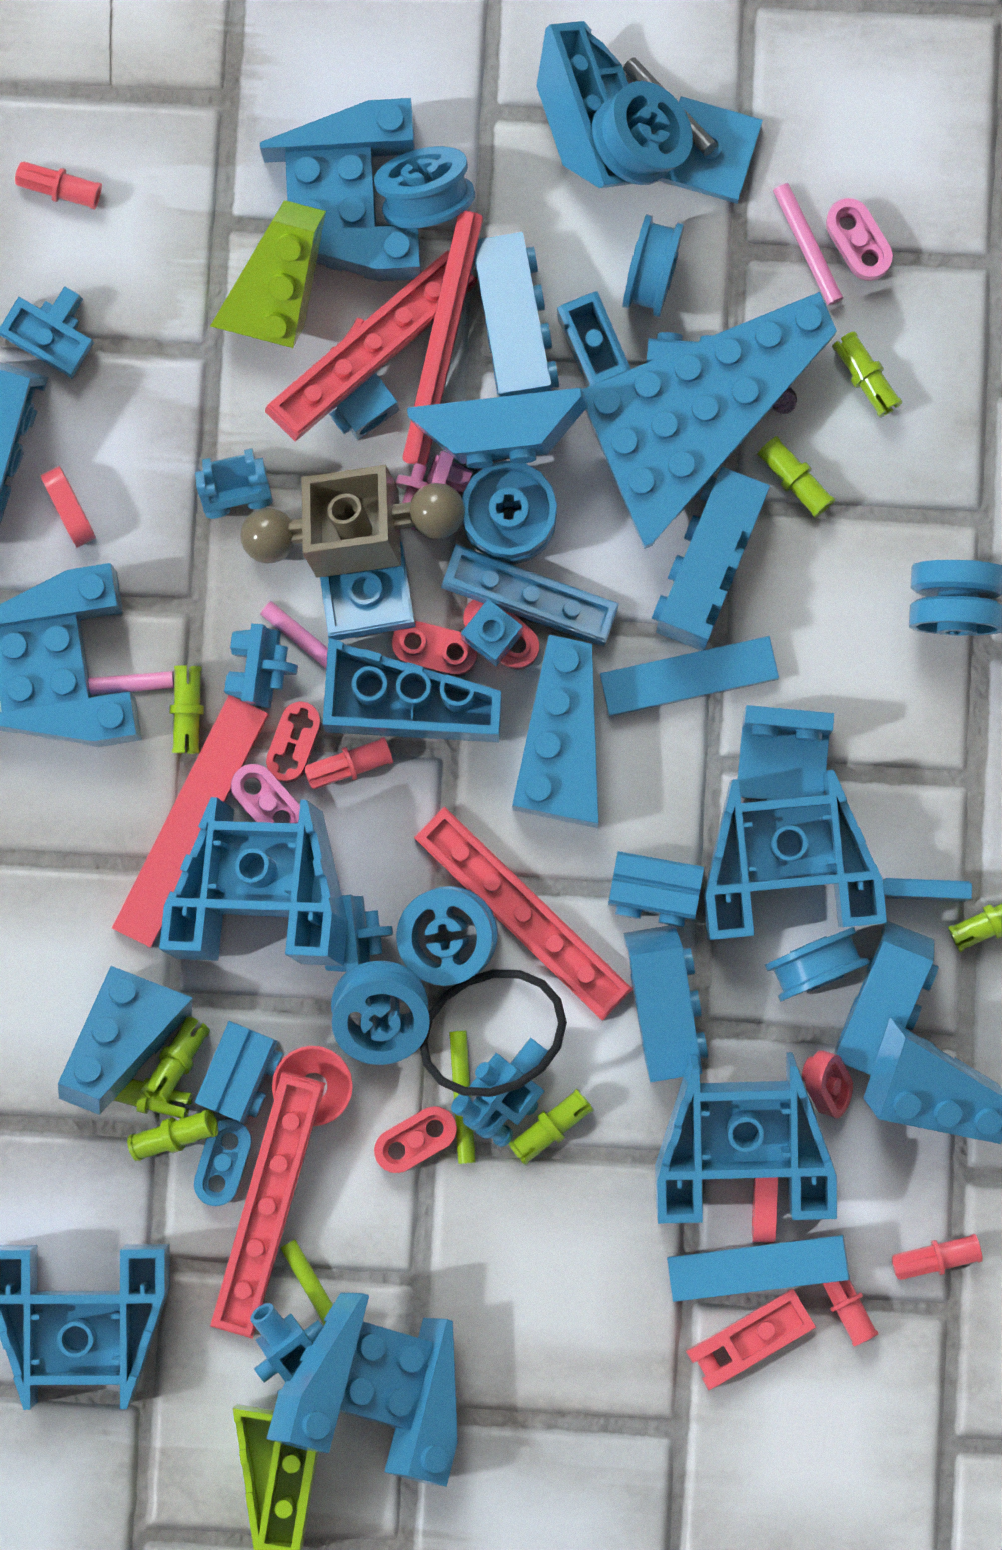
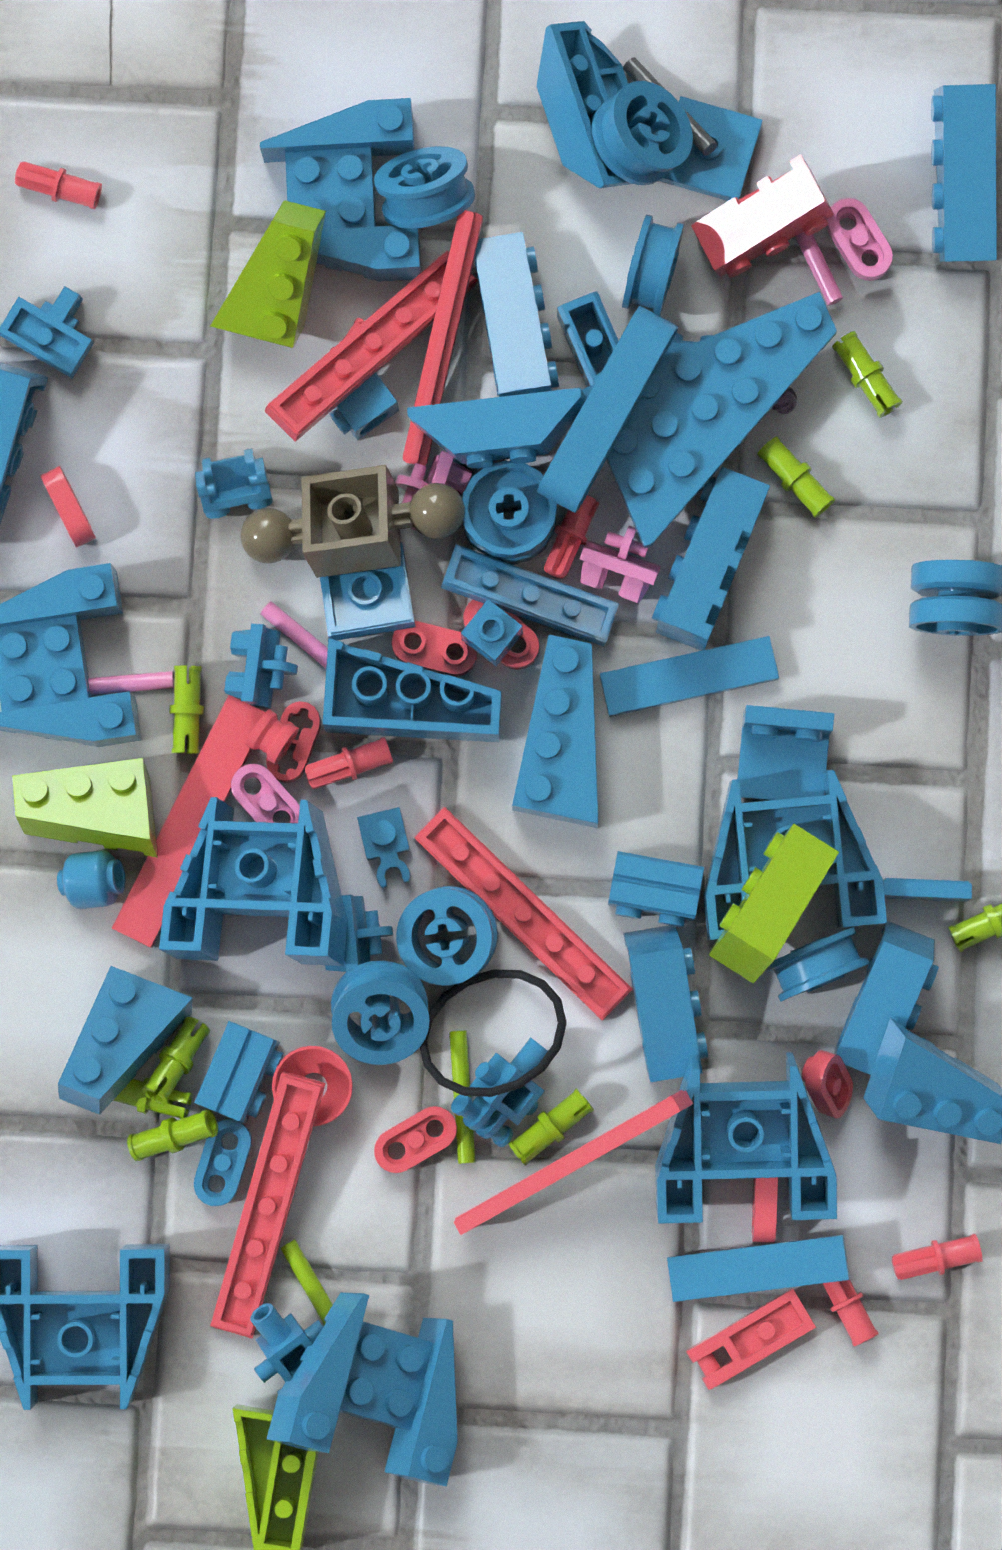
none -> wedge [12,758,158,858]
none -> dark azure head [57,850,126,909]
none -> coral wheel [245,709,299,765]
none -> dark azure plate [357,807,410,888]
none -> coral tile [454,1090,693,1235]
none -> dark azure beam [537,306,679,513]
none -> coral axle [544,495,599,579]
none -> bright pink hips [580,525,661,603]
none -> wedge [691,154,835,278]
none -> lime wedge [709,824,839,984]
none -> dark azure wedge [931,84,997,262]

